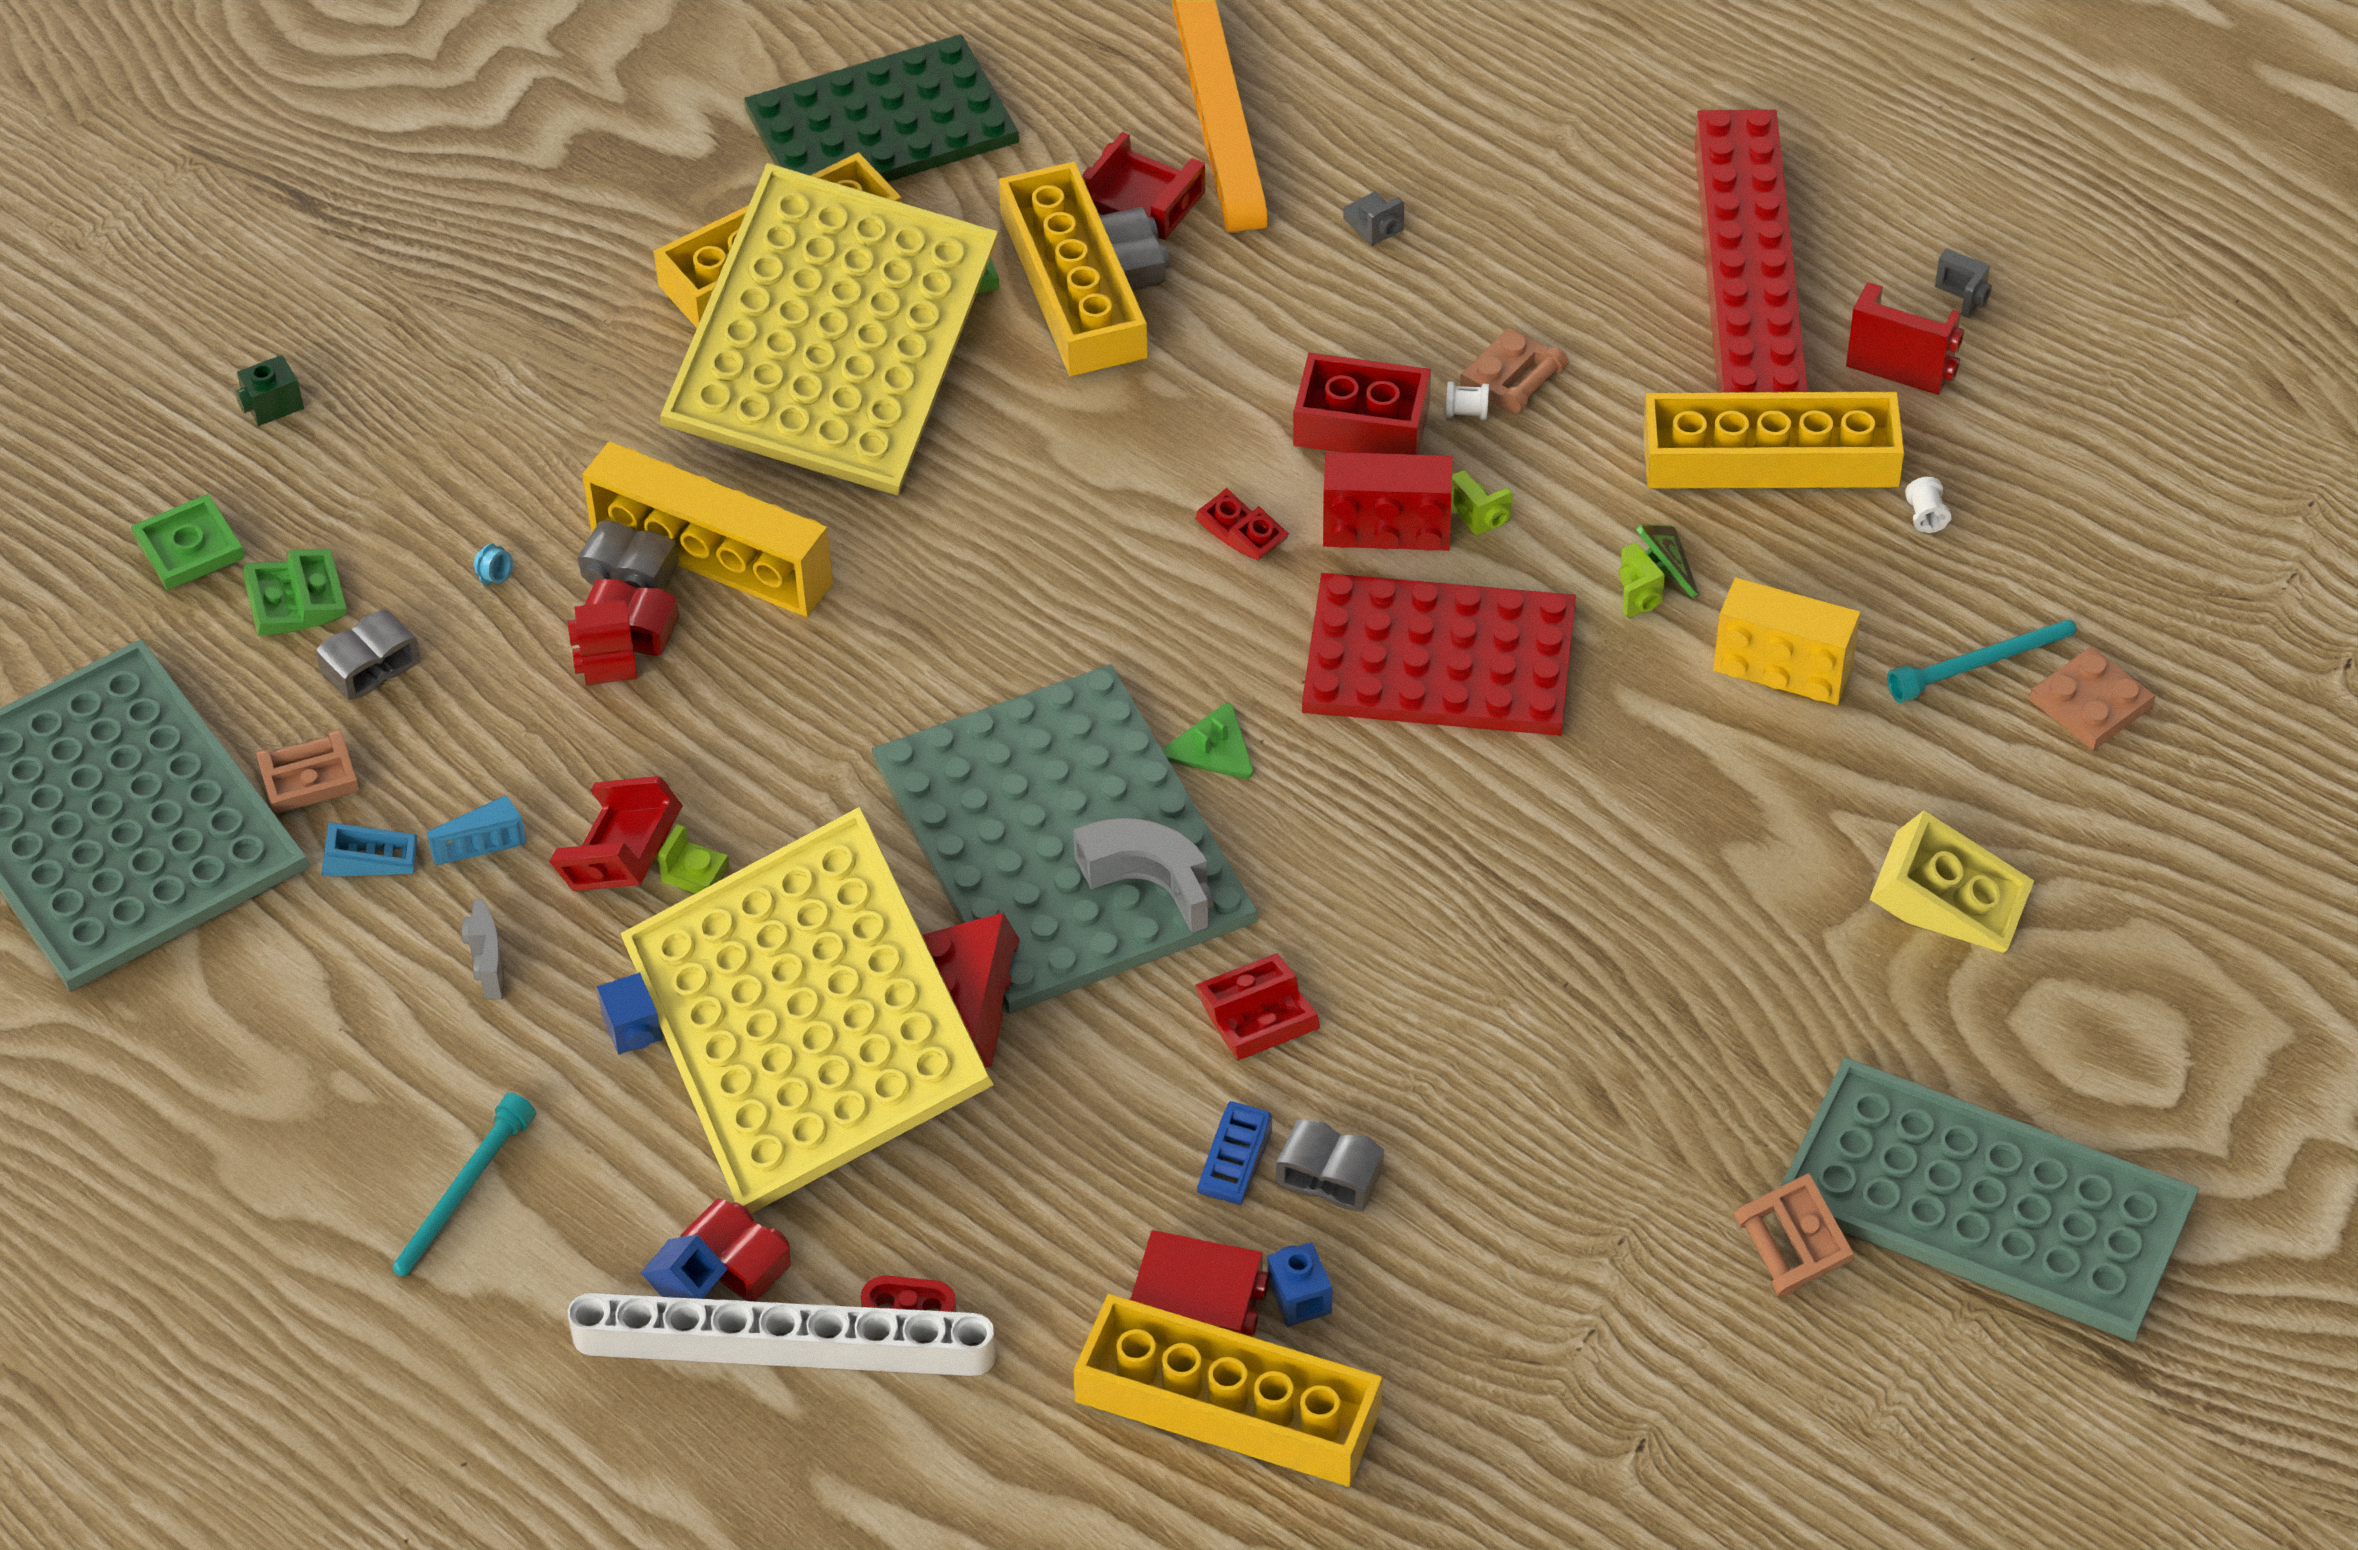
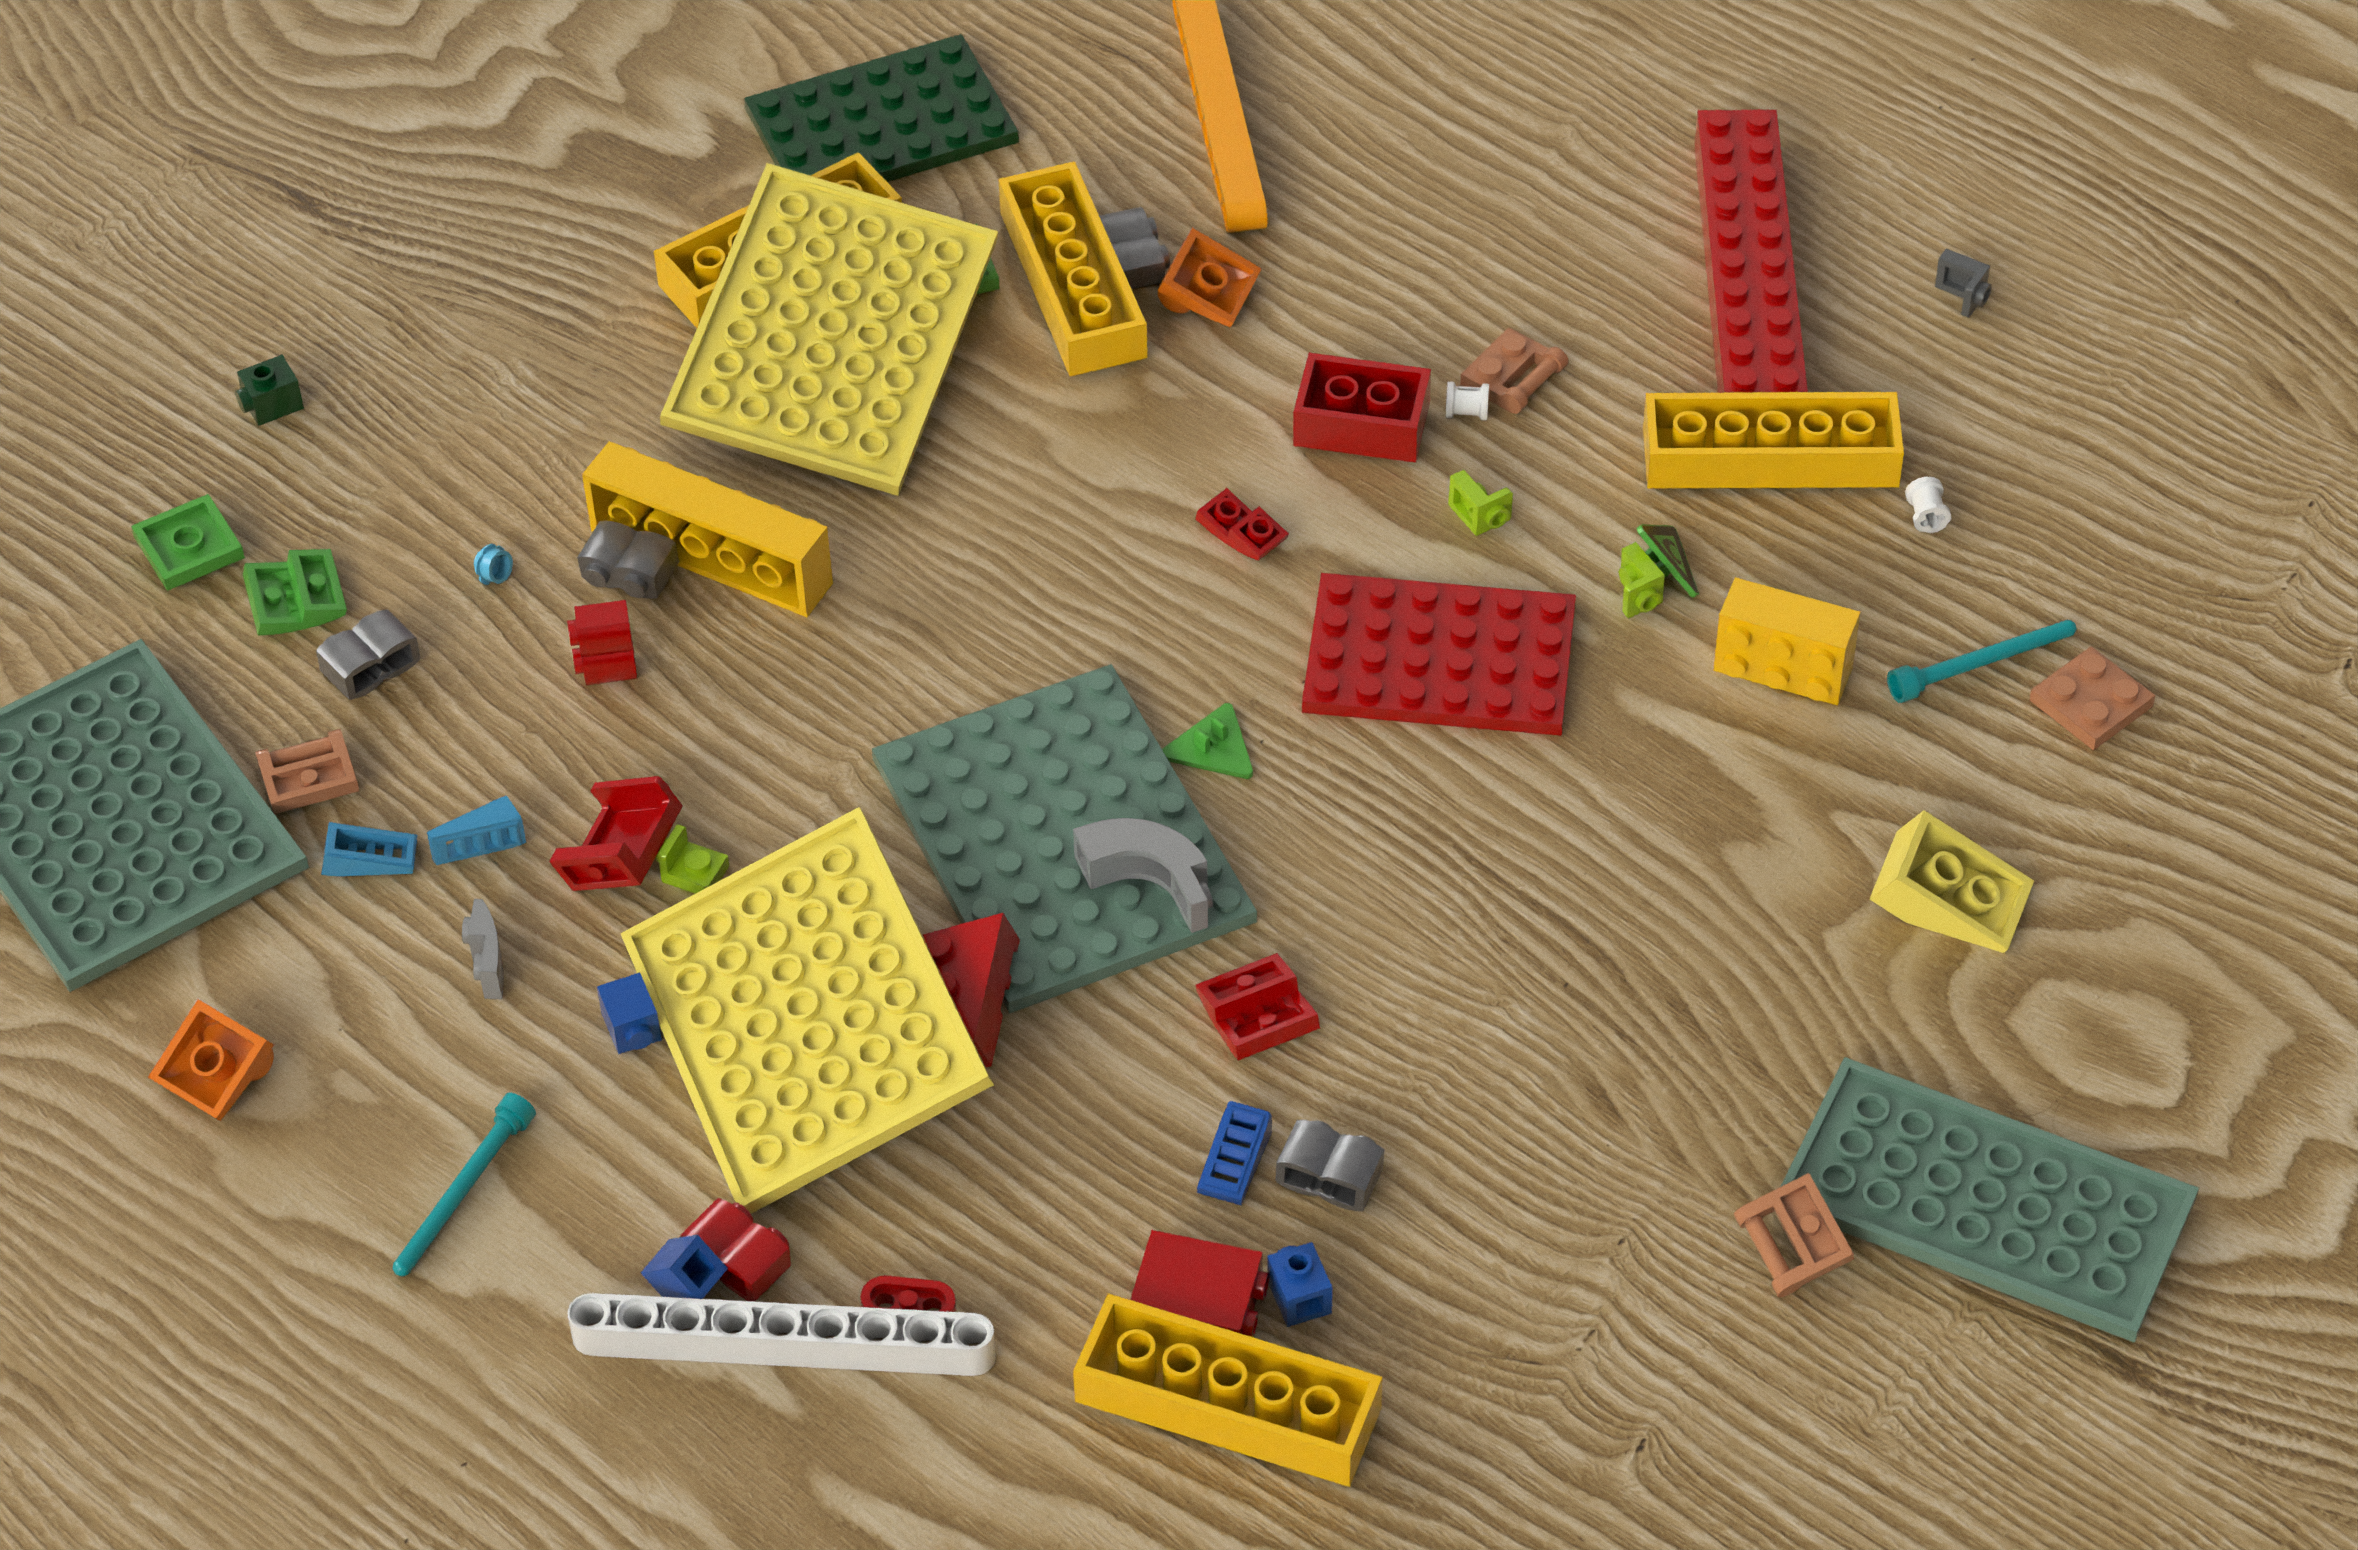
red brick [584,579,679,656] -> none
red panel [1082,132,1206,240] -> none
red brick [1323,452,1453,551] -> none
dark grey bracket [1343,191,1404,246] -> none
red panel [1846,282,1965,395] -> none
none -> orange slope [148,999,274,1121]
none -> orange slope [1158,228,1262,328]

